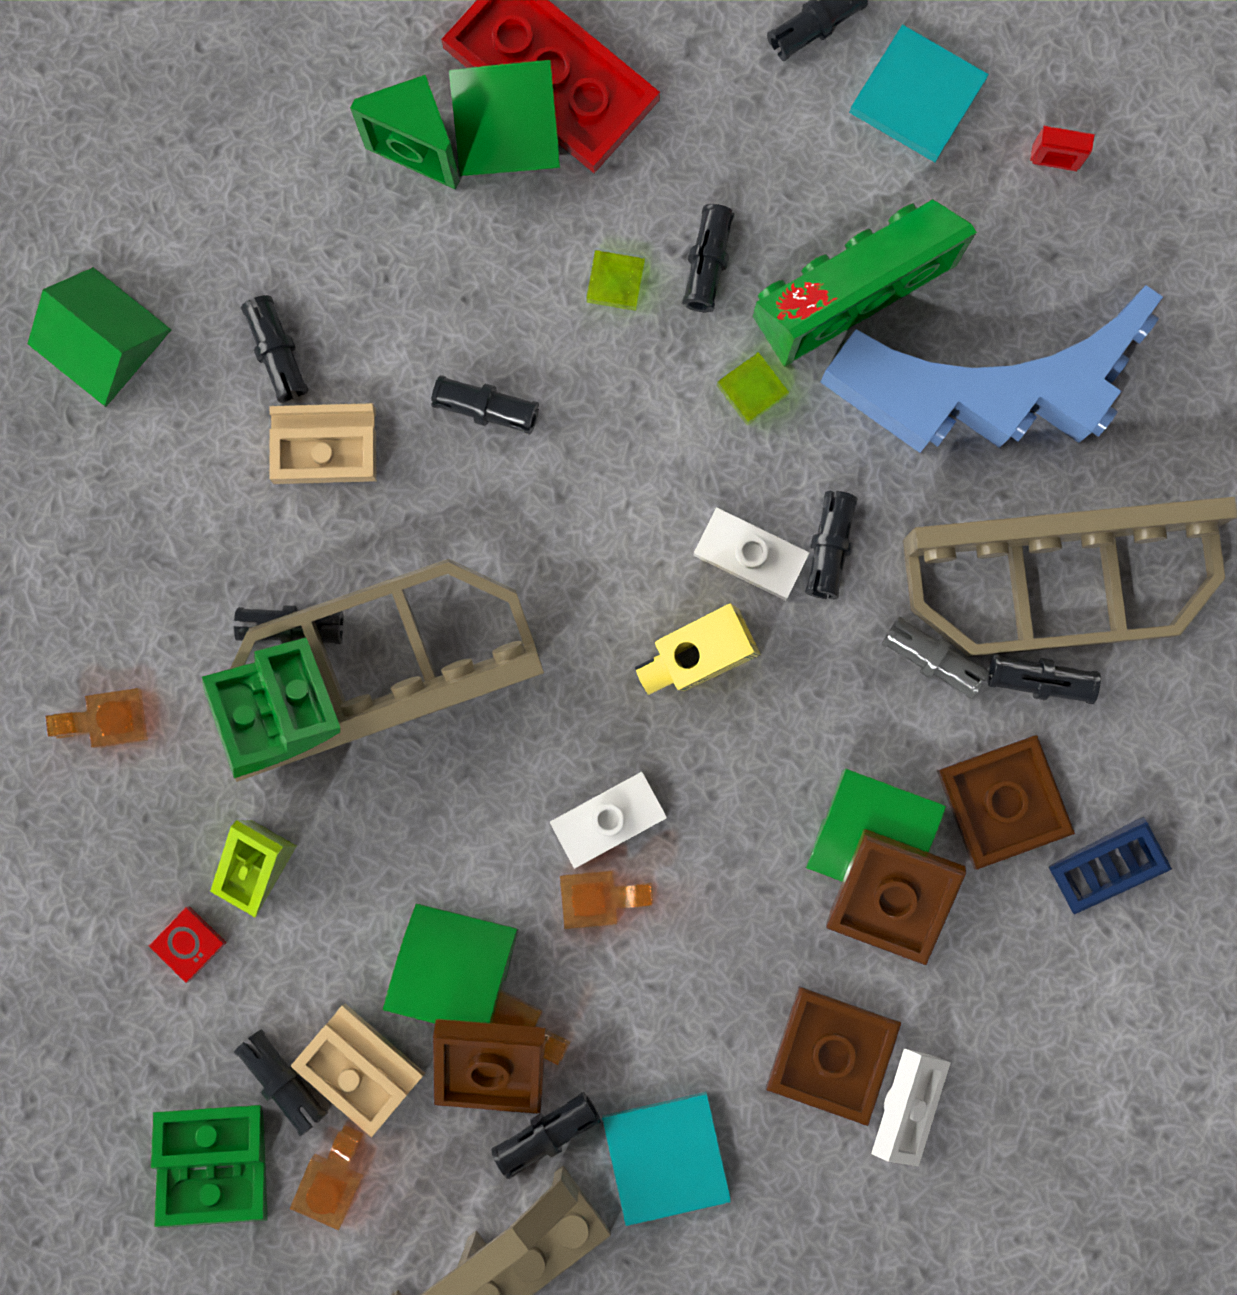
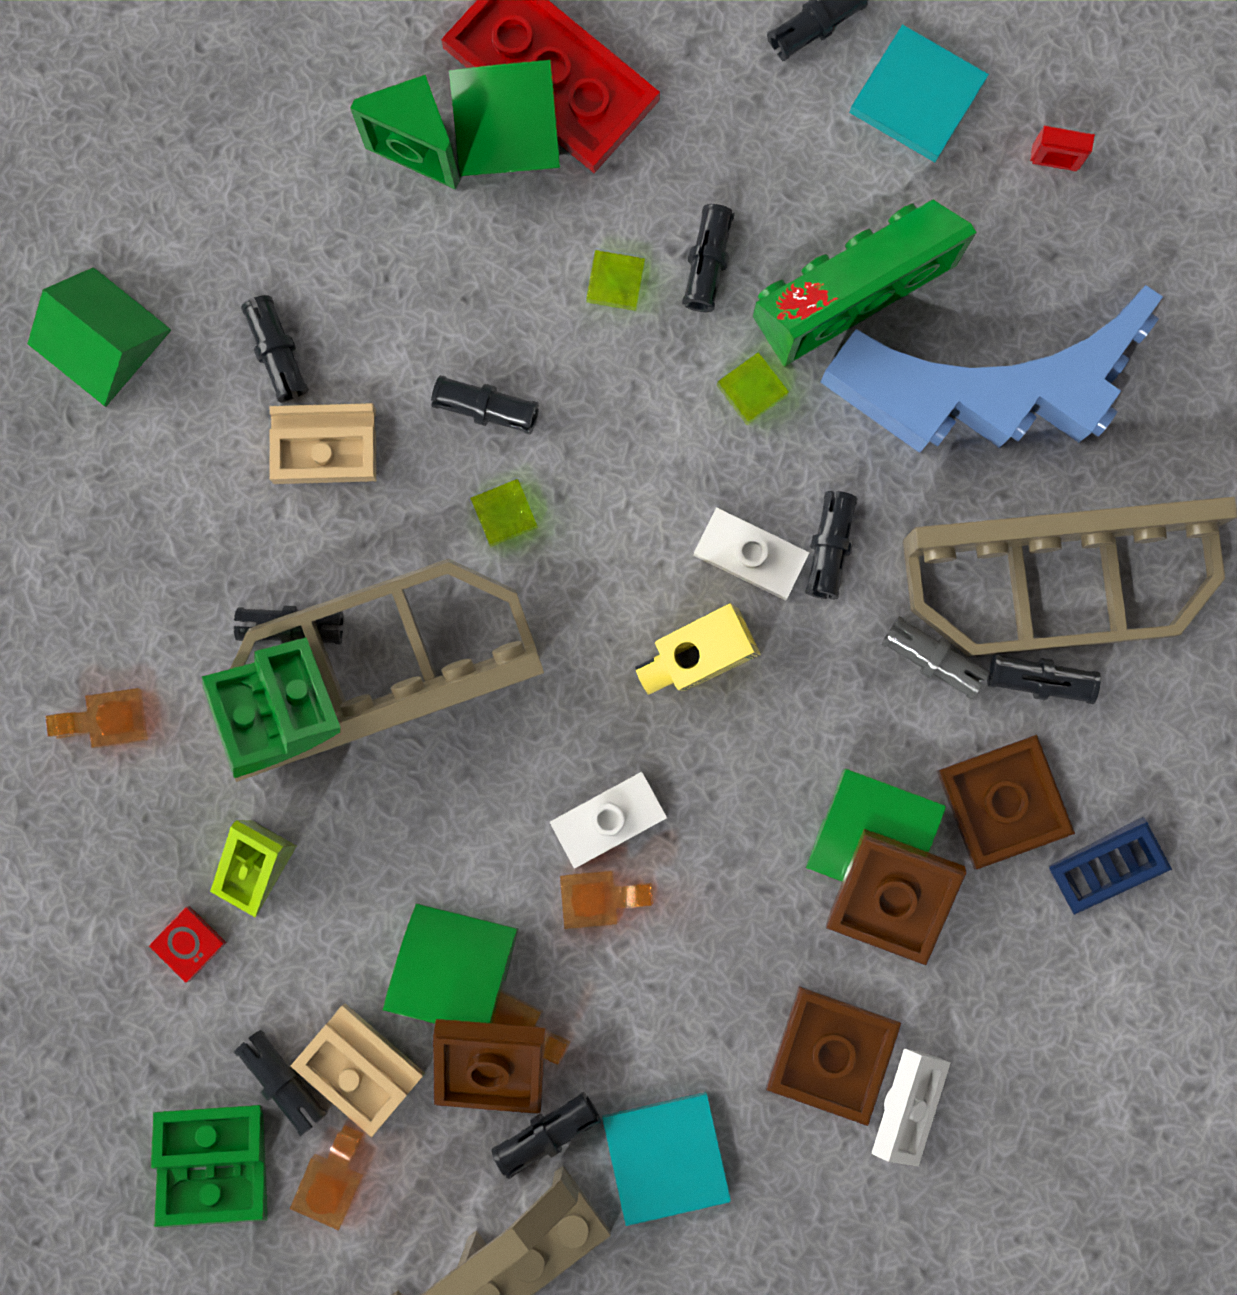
none -> clear neon green tile [470,479,538,547]

